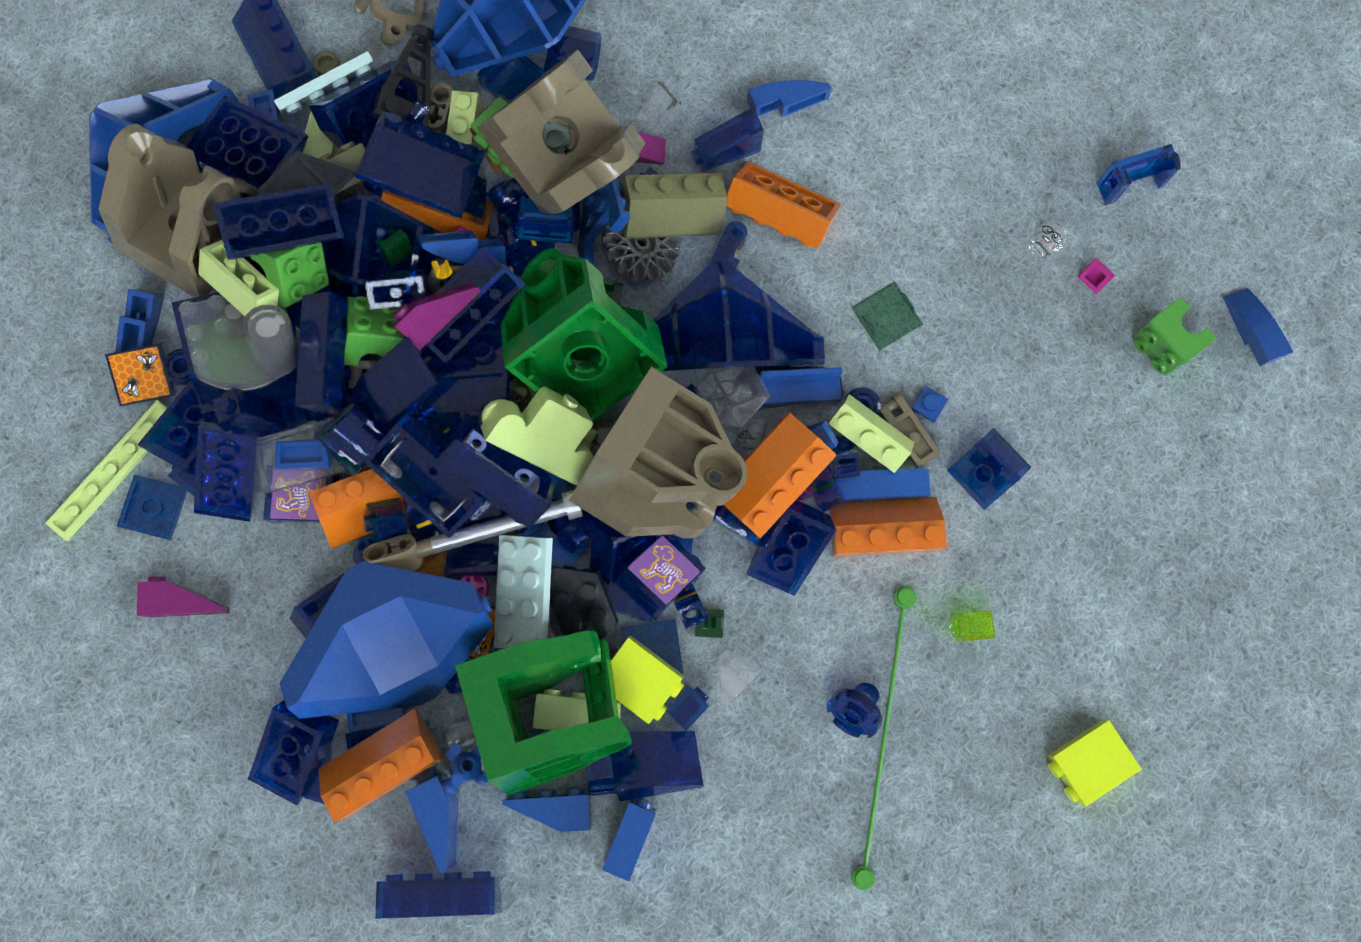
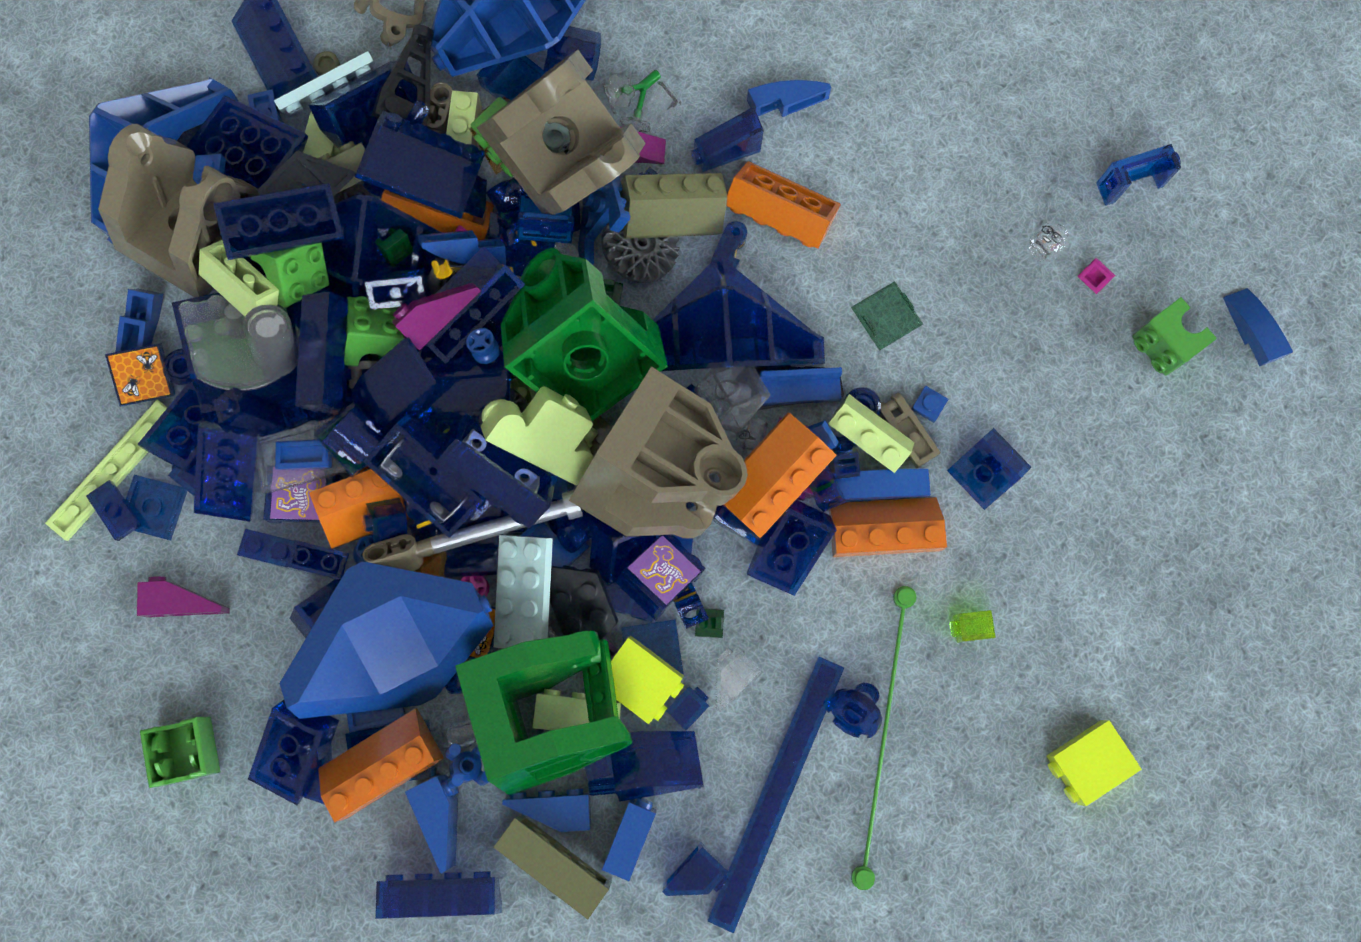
none -> clear blue plate [86,480,142,541]
none -> bright green piece [140,717,221,788]
none -> blue plate [193,154,226,184]
none -> clear blue slope [237,529,349,580]
none -> blue wheel [466,328,500,364]
none -> olive brick [493,814,612,920]
none -> clear plant [602,70,661,132]
none -> clear blue slope [662,842,728,896]
none -> clear blue plate [707,657,844,933]

